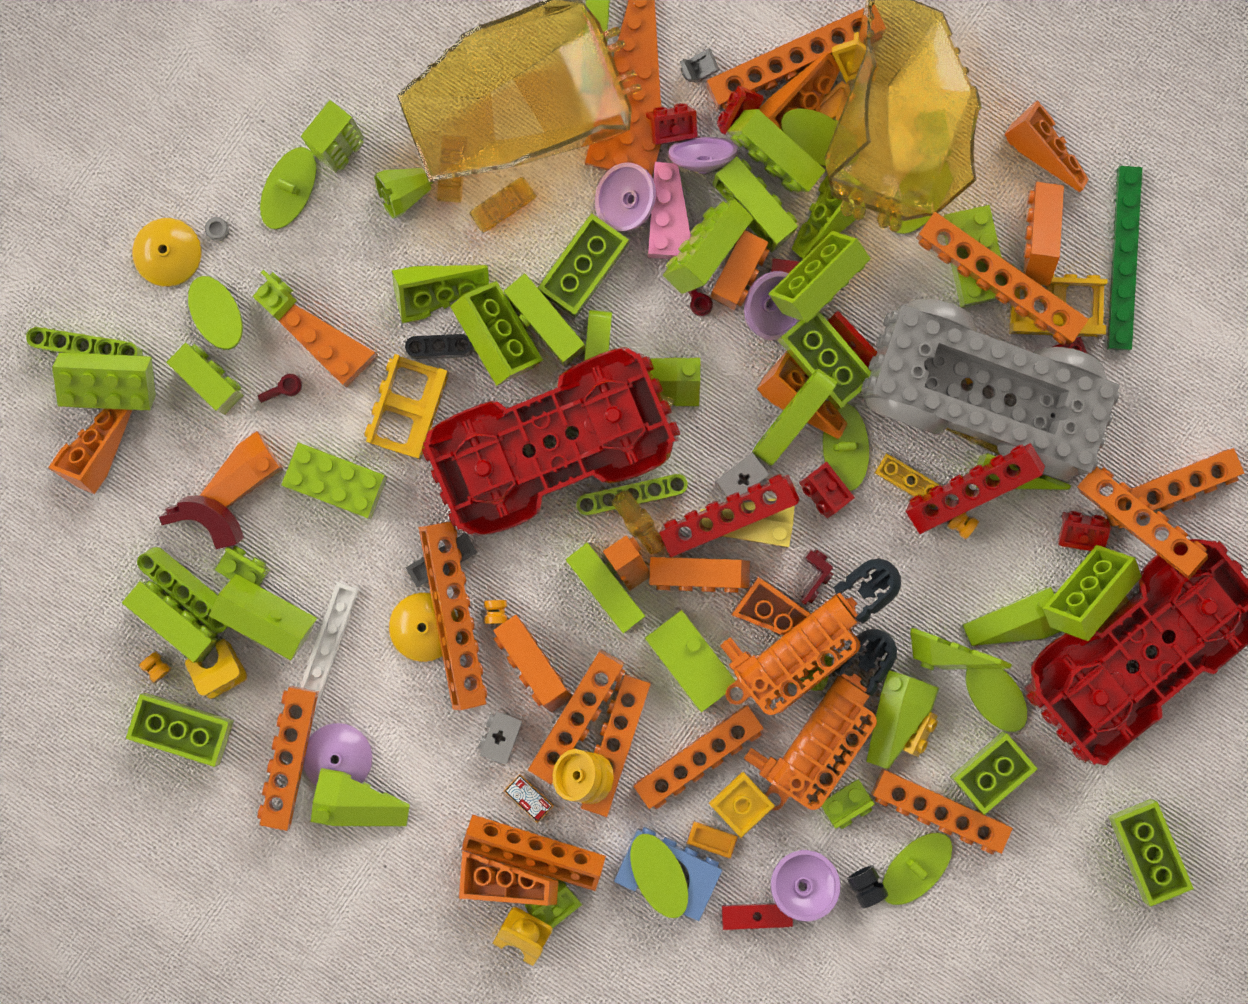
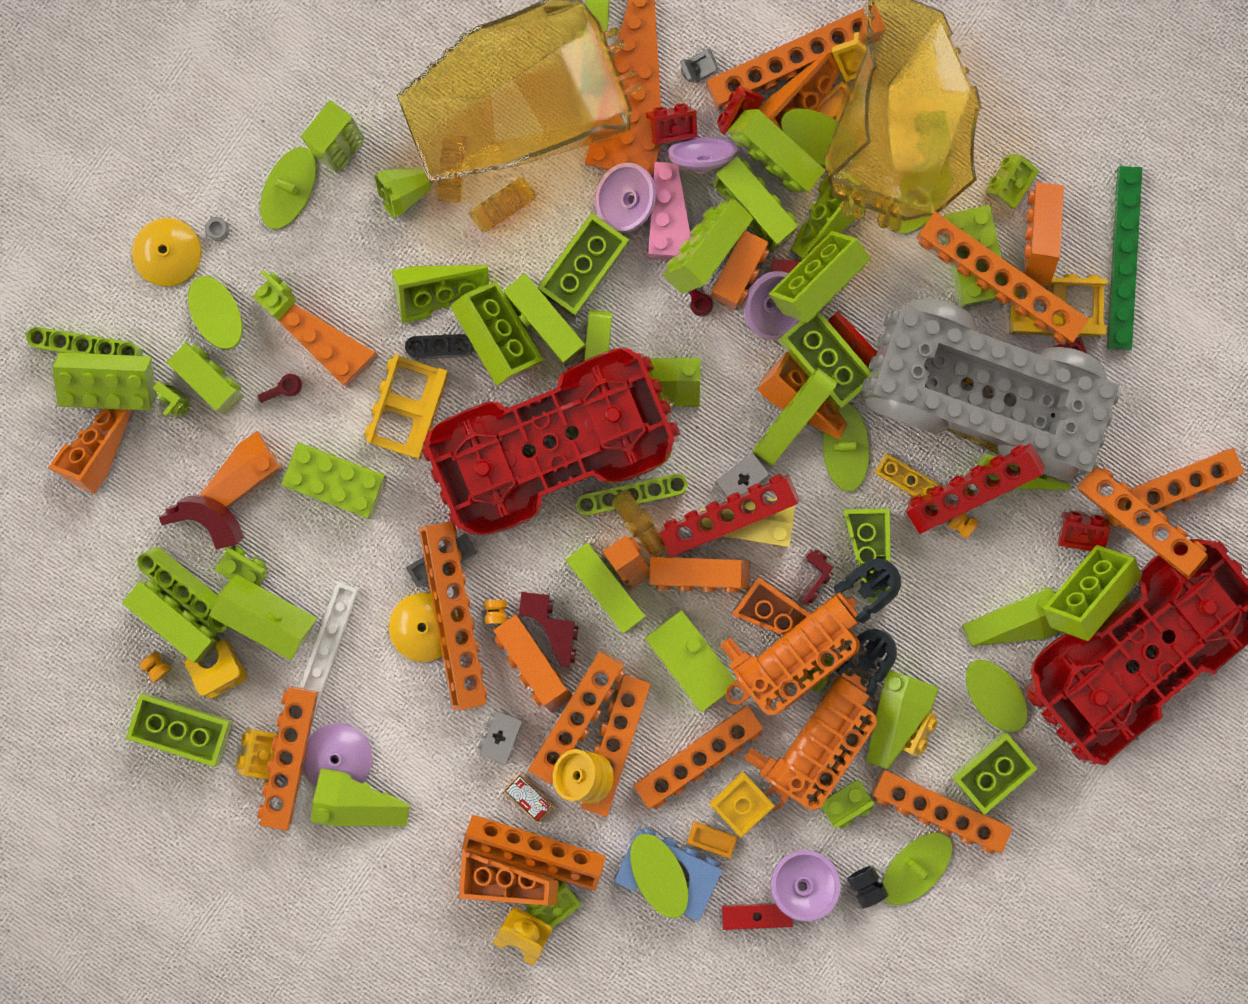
red bracket [799,461,855,519] -> none
lime wedge [910,628,1012,671] -> none
orange wedge [1004,100,1089,192] -> none
lime brick [1108,799,1194,907] -> none
none -> lime bracket [153,381,191,418]
none -> yellow bracket [236,727,278,780]
none -> dark red arch [519,592,579,668]
none -> lime wedge [843,509,892,603]
none -> lime bracket [985,154,1040,209]

